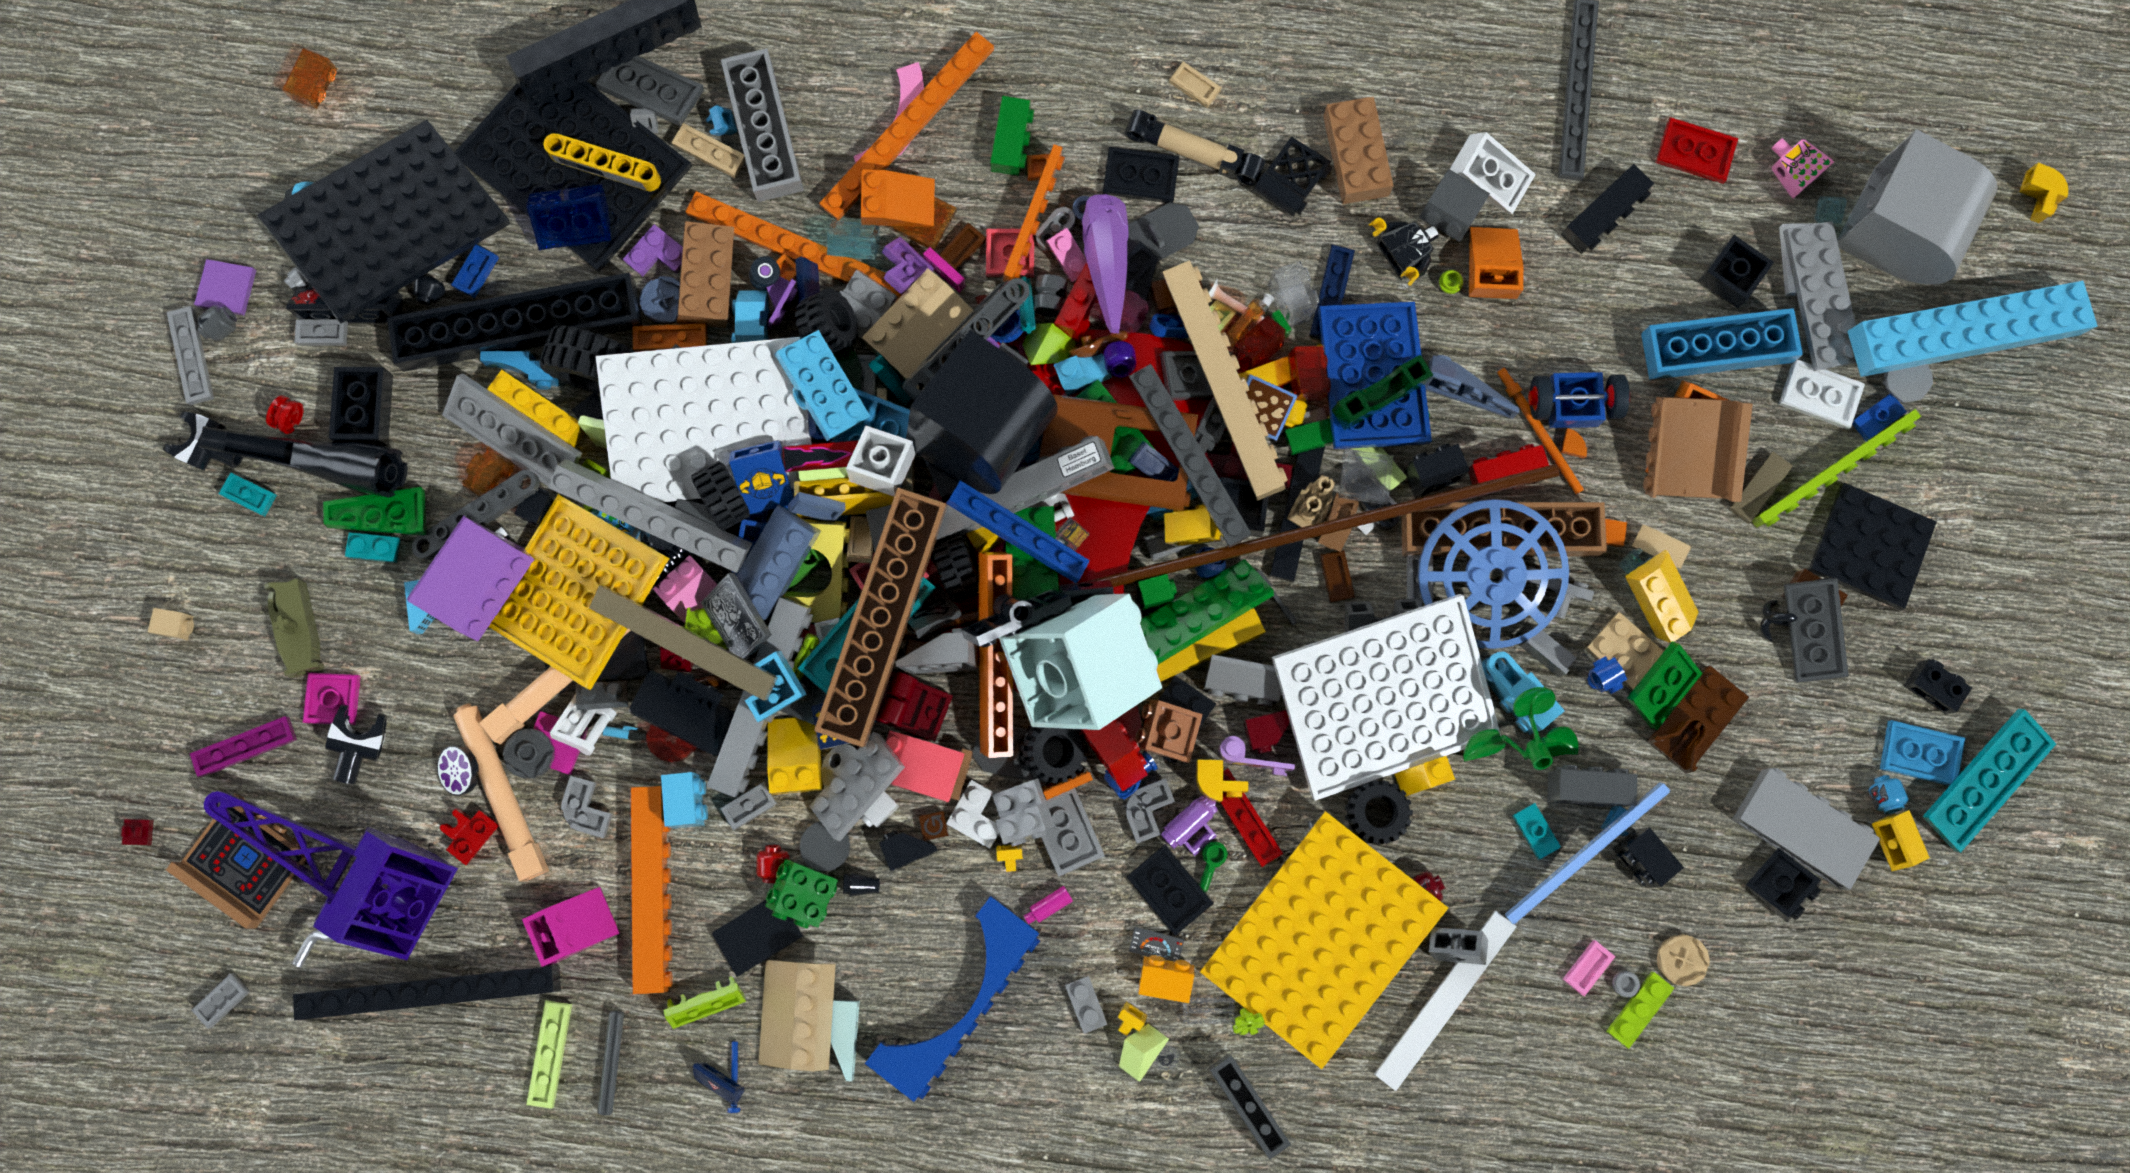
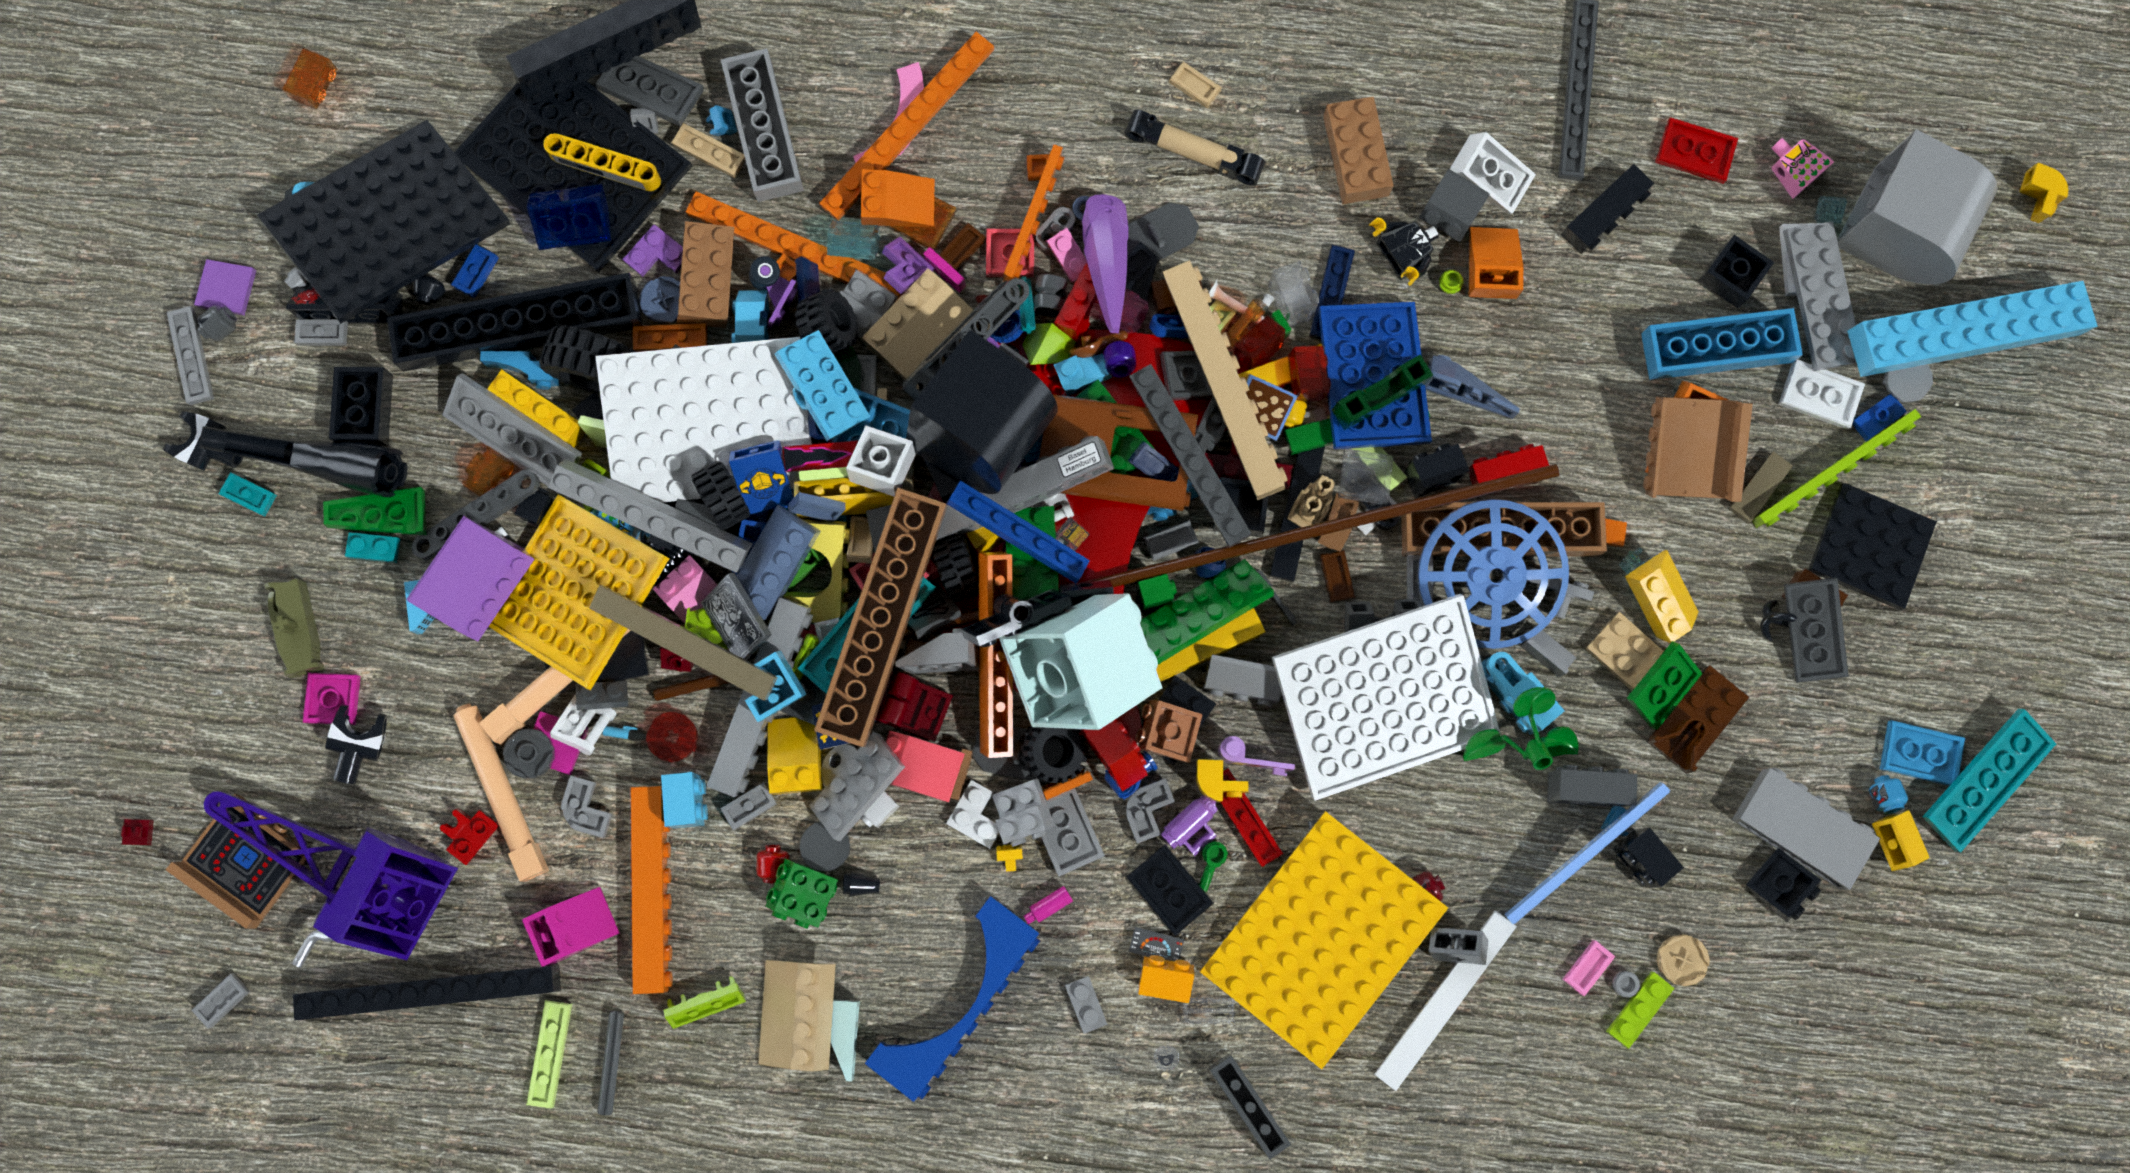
tan brick [148,608,194,640] -> none
magenta plate [190,716,297,778] -> none
red wheel [266,395,304,434] -> none
tile [437,745,479,796] -> none
black bracket [629,670,735,756] -> none
dark blue slope [693,1062,745,1105] -> none
black tile [712,900,804,977] -> none
blue piece [727,1041,740,1113] -> none
teal slope [868,354,911,406] -> none
black slope [879,830,939,872] -> none
reddish brown tile [919,811,949,841] -> none
green brick [990,96,1035,176] -> none
black tile [1102,147,1180,203] -> none
yellow tile [1118,1001,1148,1036] -> none
yellowish green slope [1119,1024,1169,1082] -> none
yellow brick [1164,505,1221,547] -> none
lime plant [1232,1008,1265,1035] -> none
dark red slope [1243,710,1290,754] -> none
black piece [1253,136,1332,217] -> none
black tyre [1345,780,1413,845] -> none
yellow slope [1394,756,1455,797] -> none
orange bar [1497,367,1584,495] -> none
teal plate [1512,803,1561,860] -> none
brick [1528,372,1630,428] -> none
orange tile [1561,428,1587,459] -> none
blue connector [1587,656,1627,694] -> none
tan slope [1632,524,1691,569] -> none
black brick [1904,659,1972,715] -> none

